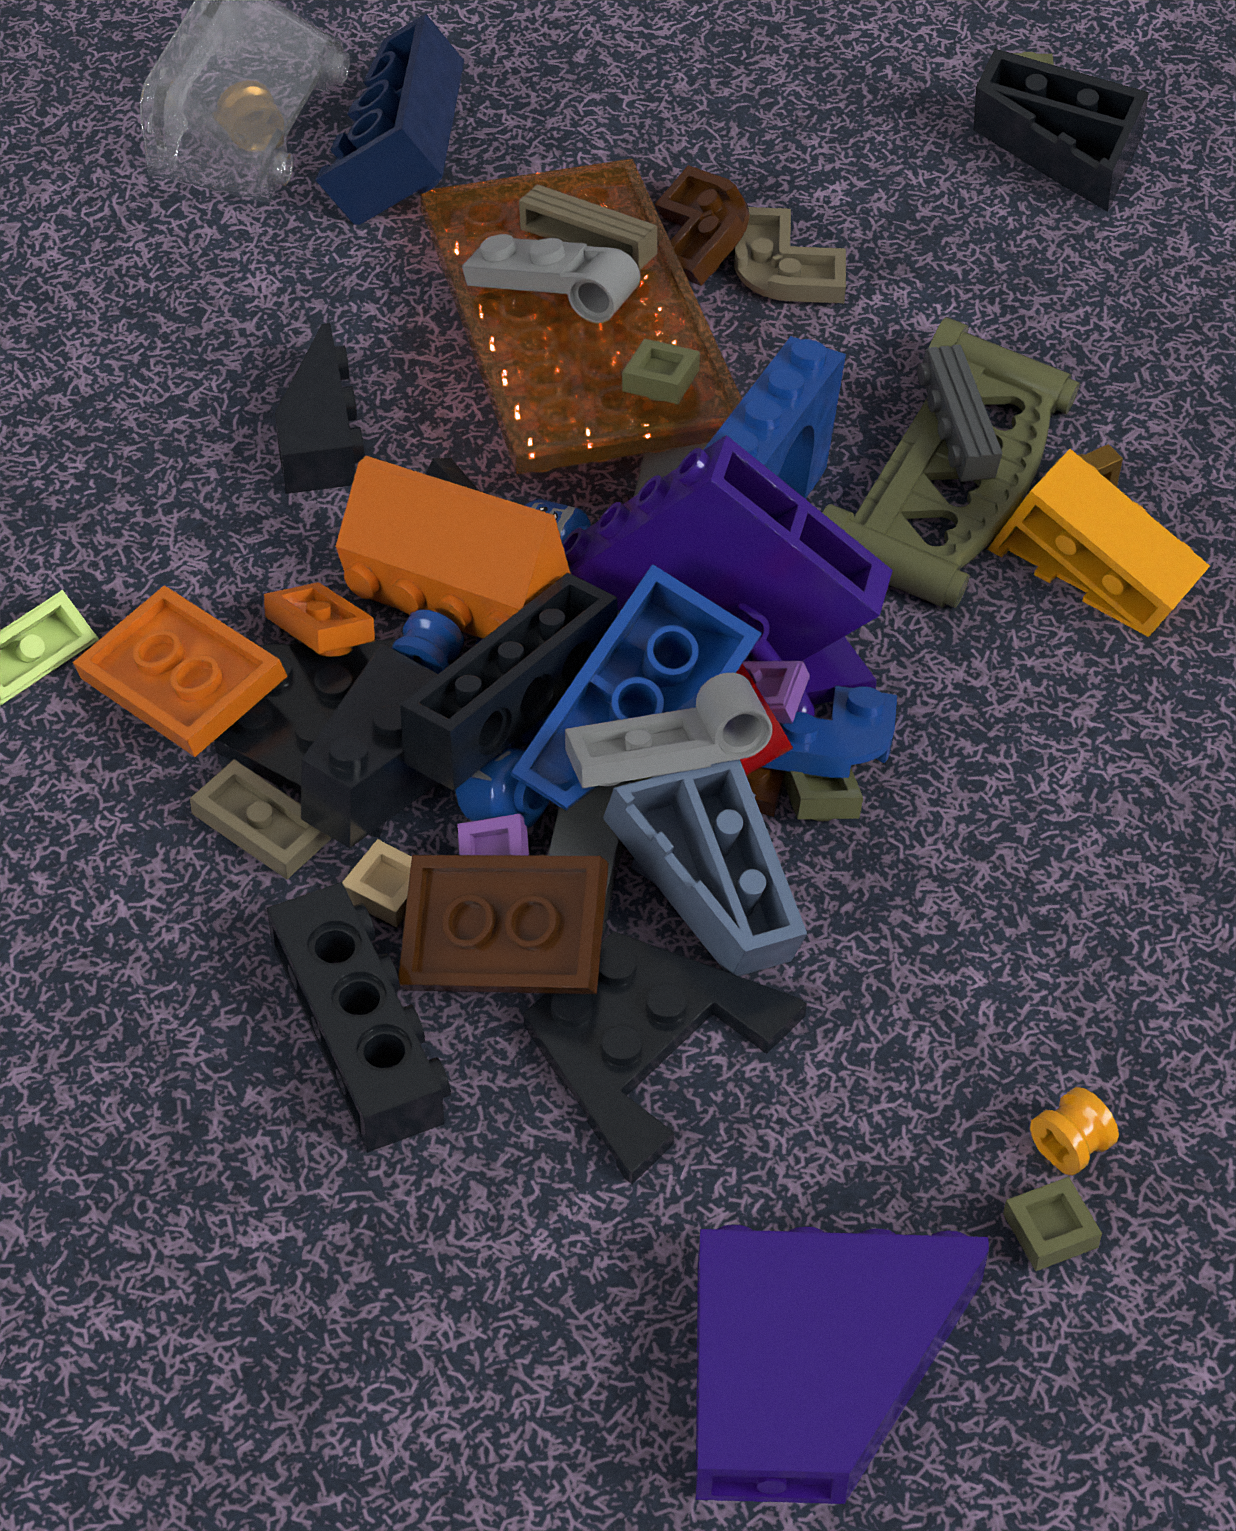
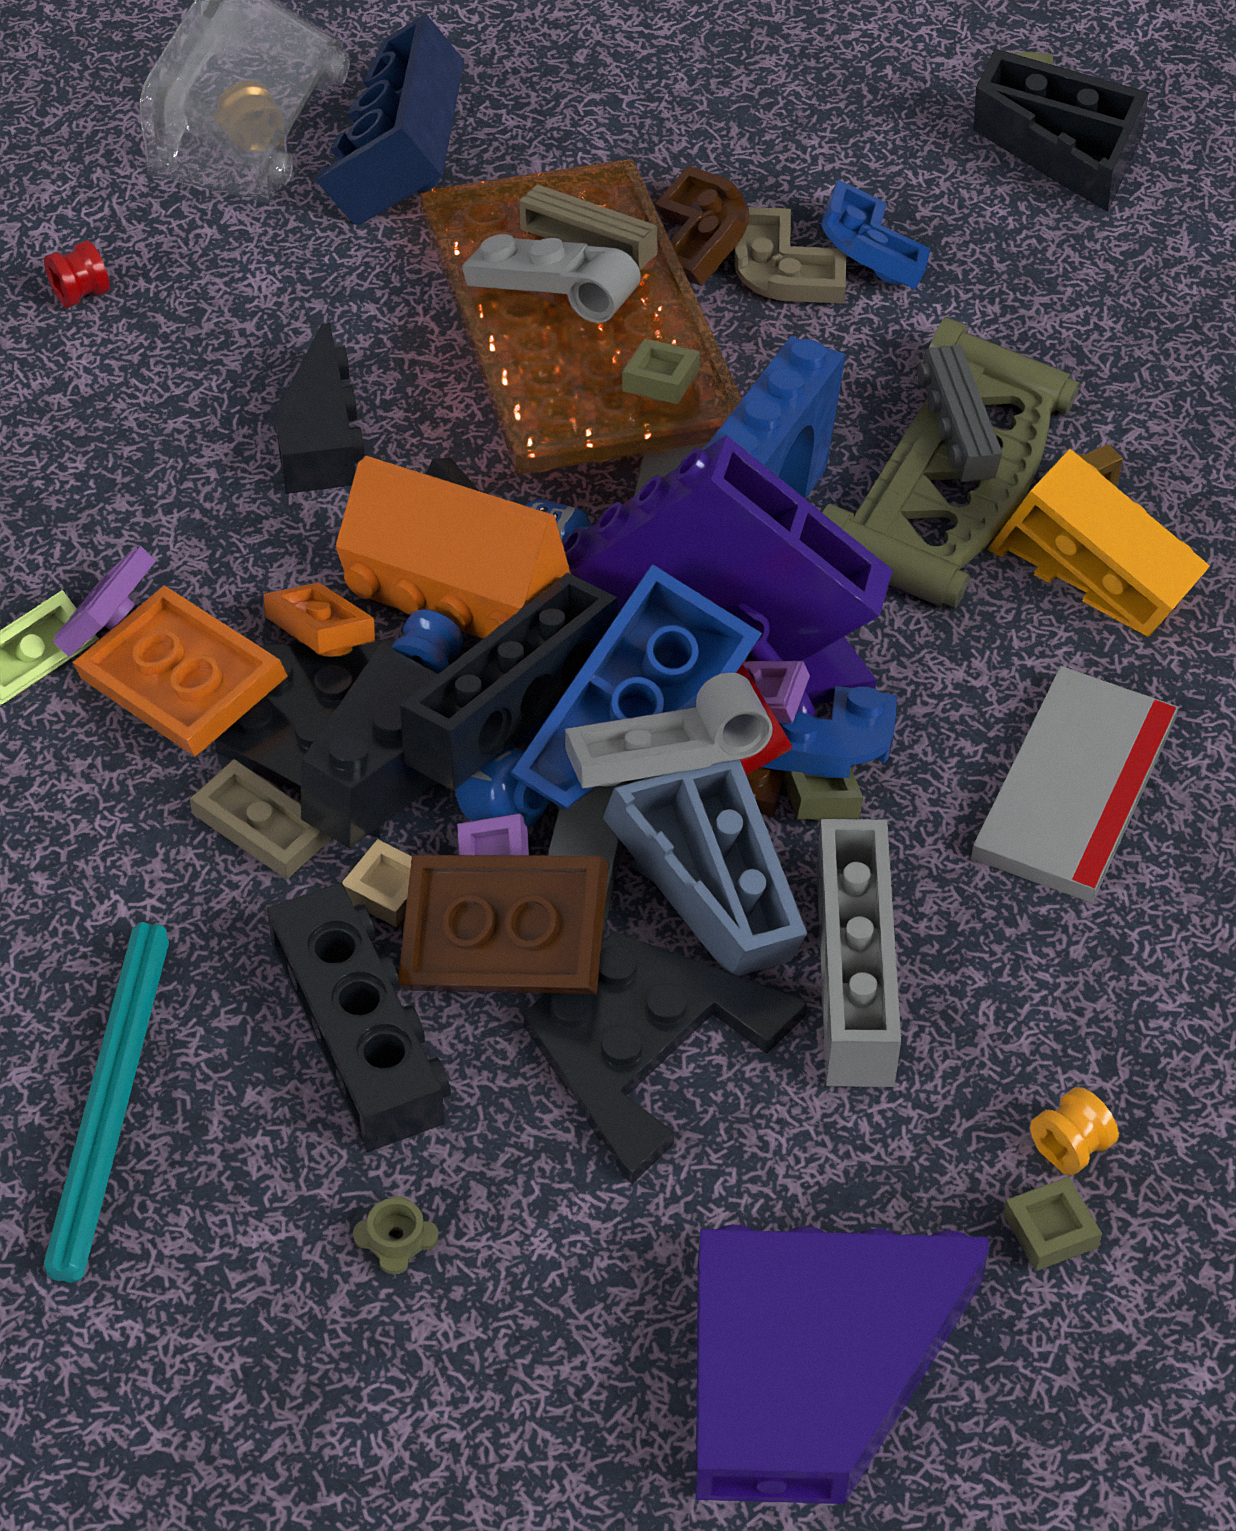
none -> red wheel [44,240,110,309]
none -> teal axle [44,922,169,1283]
none -> medium lavender plate [53,546,156,657]
none -> olive plate [353,1196,439,1274]
none -> light grey brick [816,819,901,1087]
none -> blue plate [821,180,930,289]
none -> light grey tile [971,666,1178,903]

